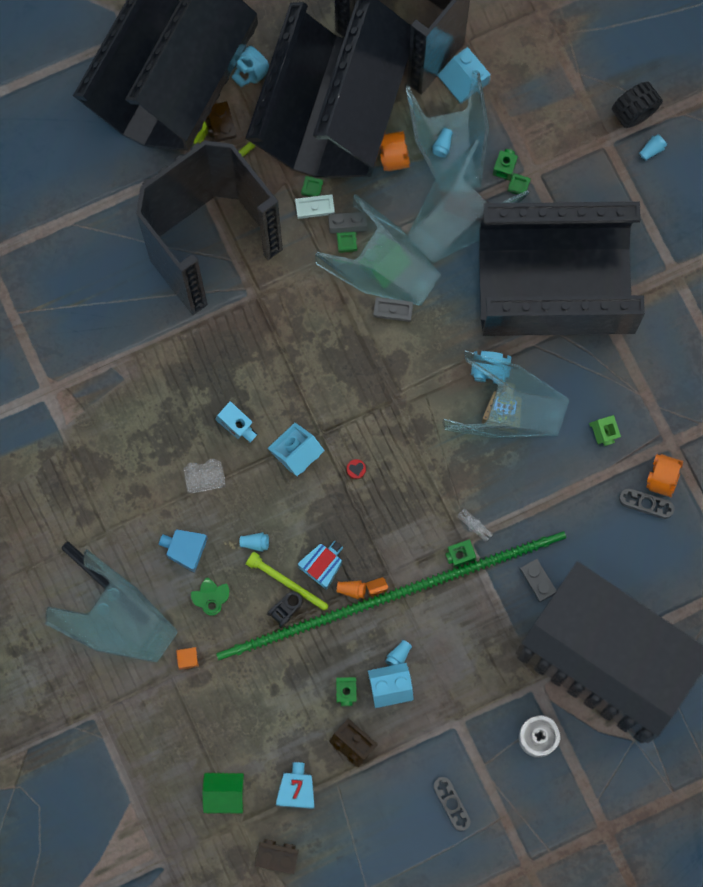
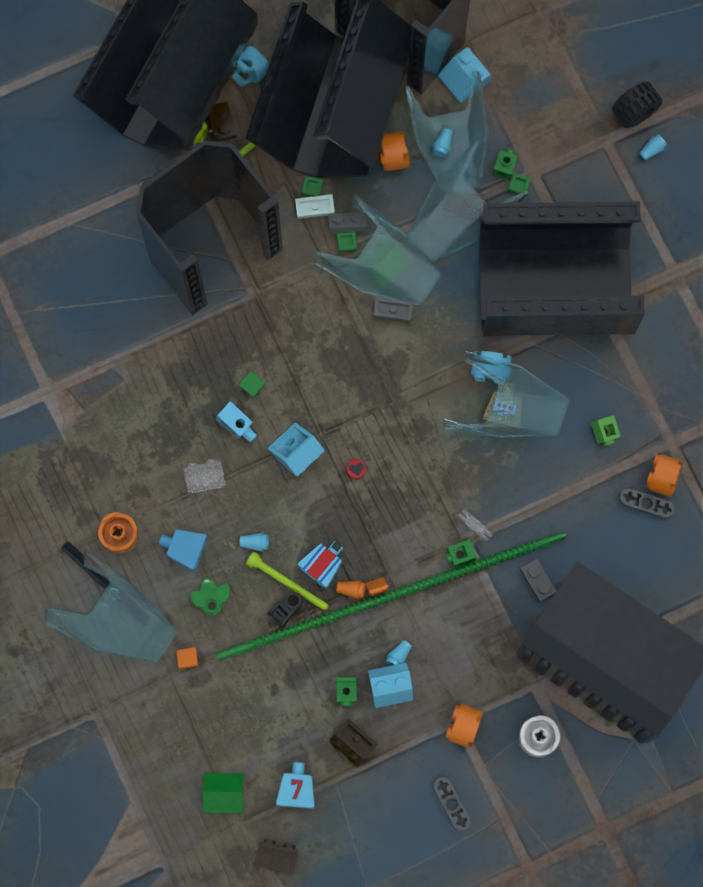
none -> orange brick [98,512,139,555]
none -> green tile [239,371,266,398]
none -> orange brick [446,704,483,749]

